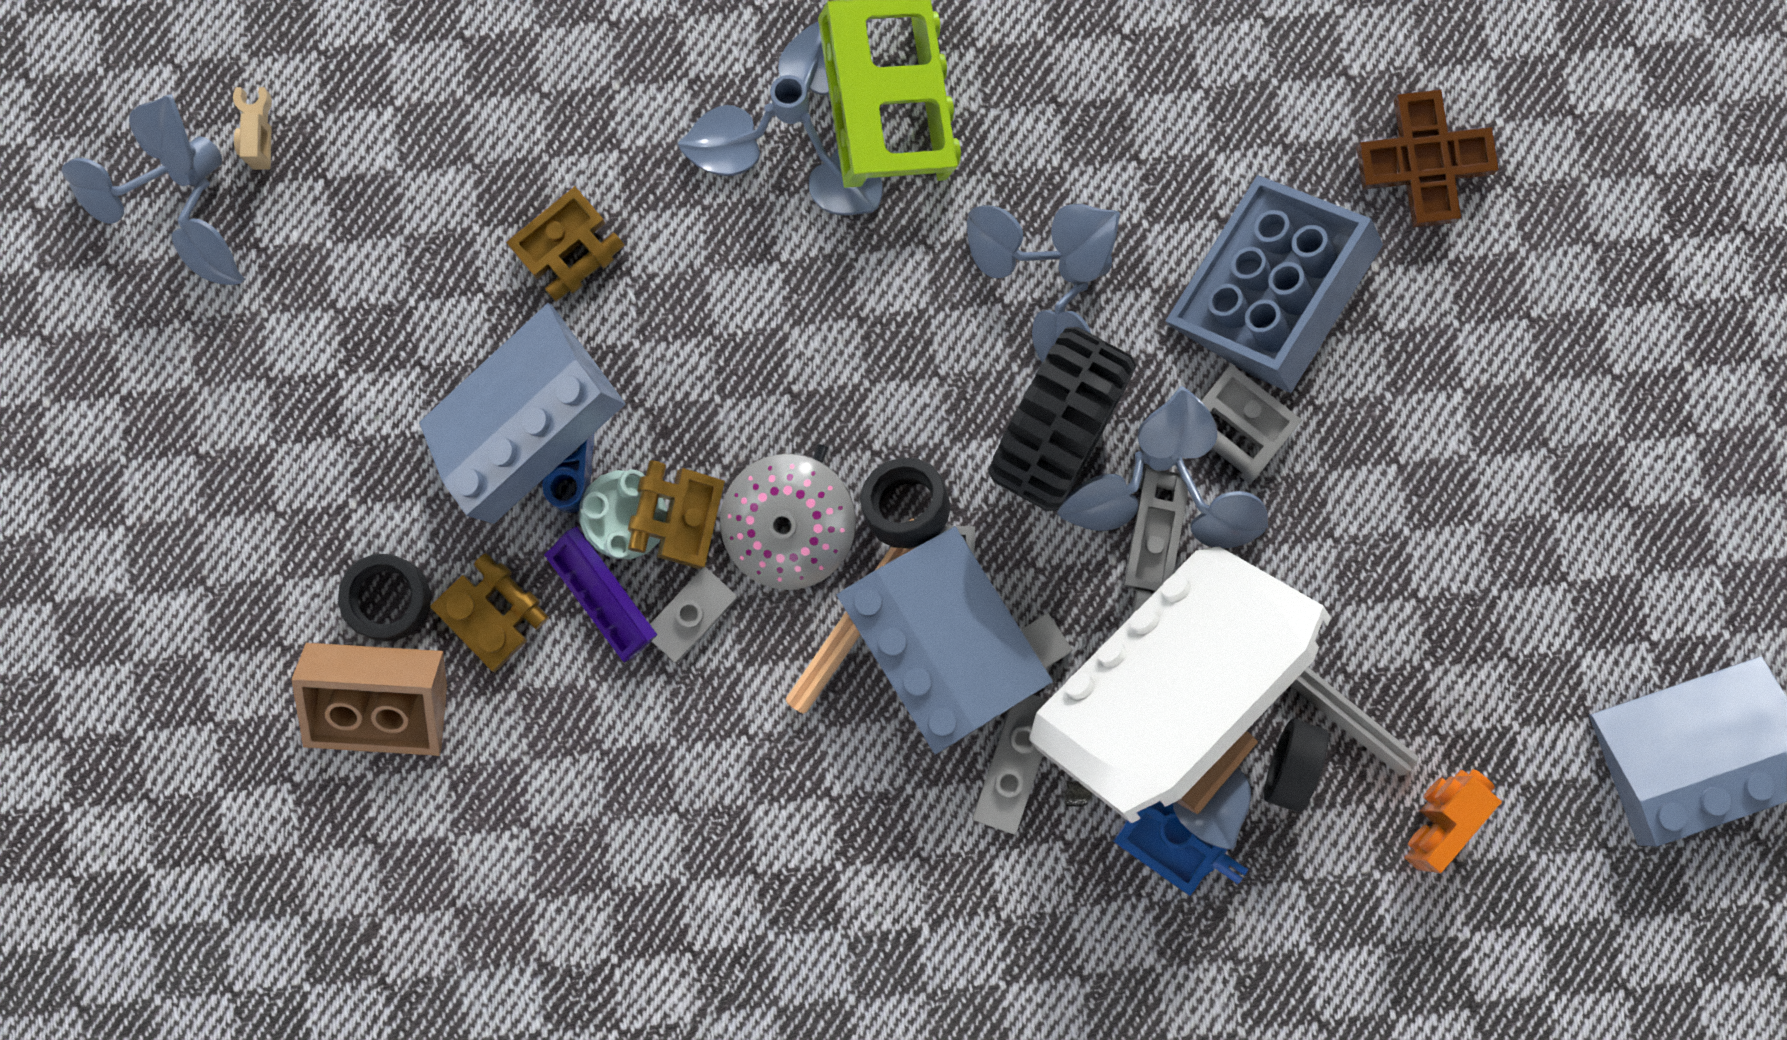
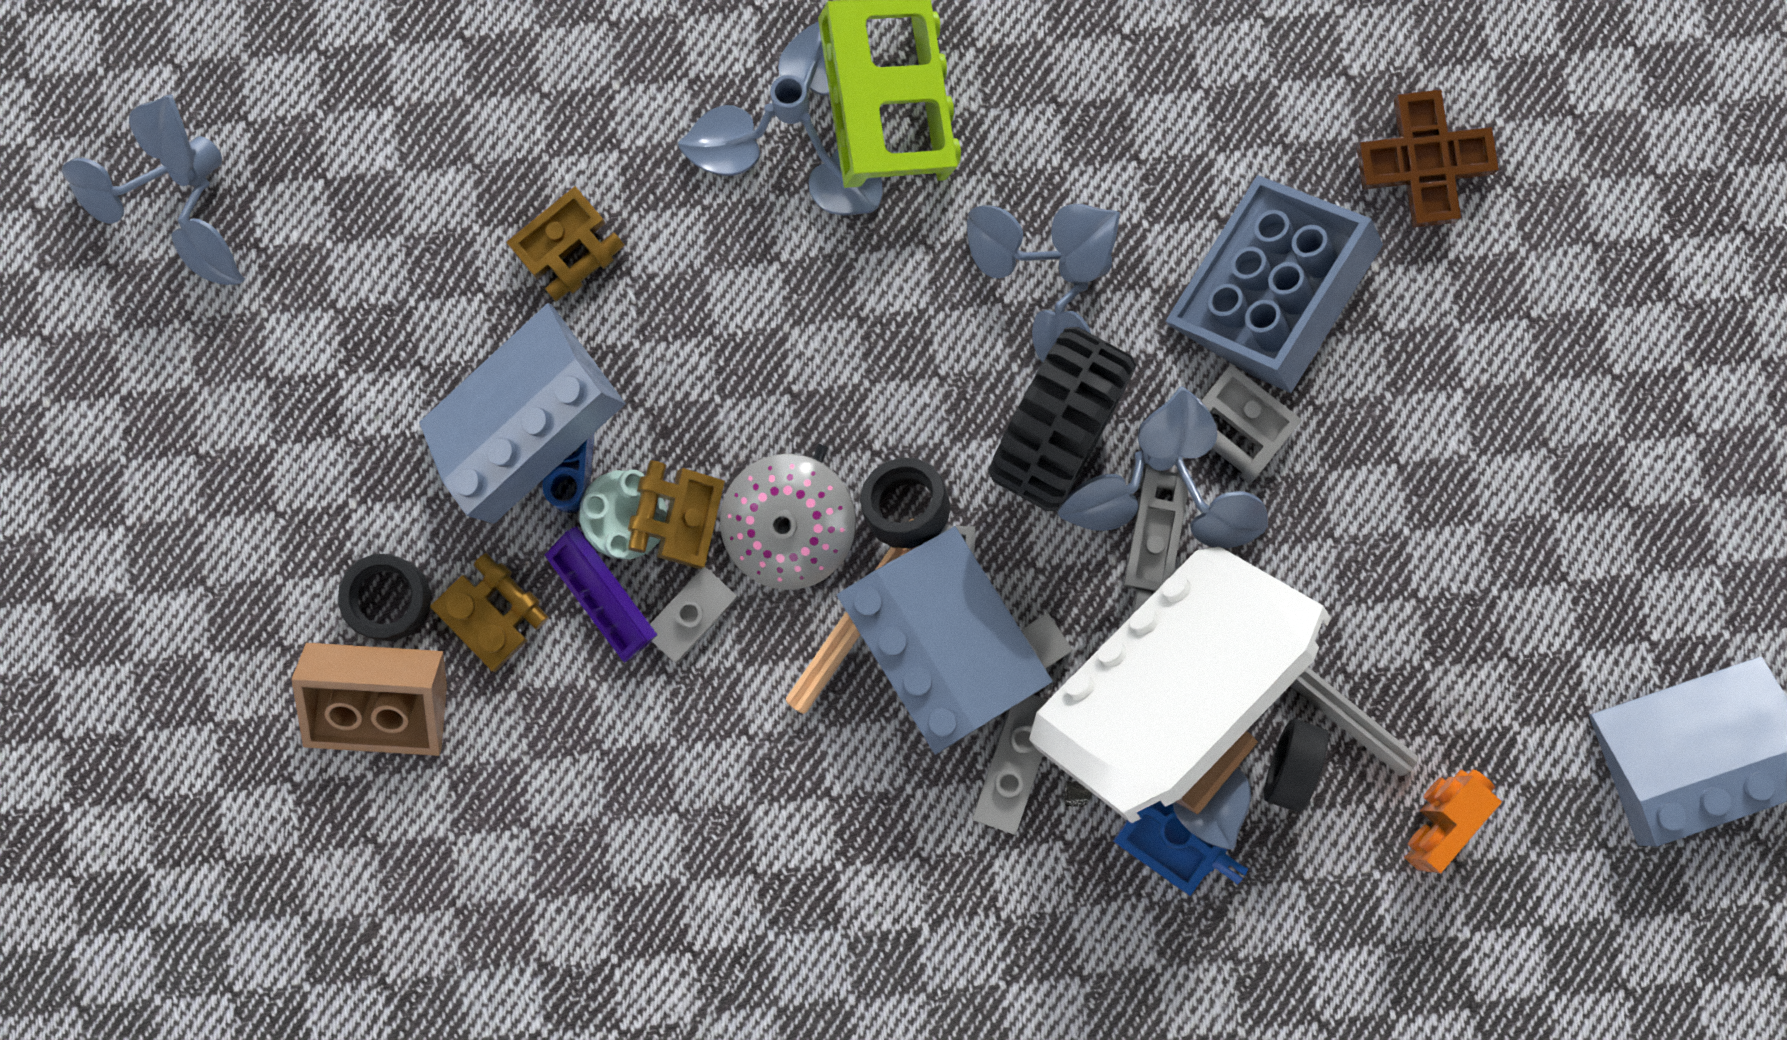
tan plate [233,87,272,170] -> none

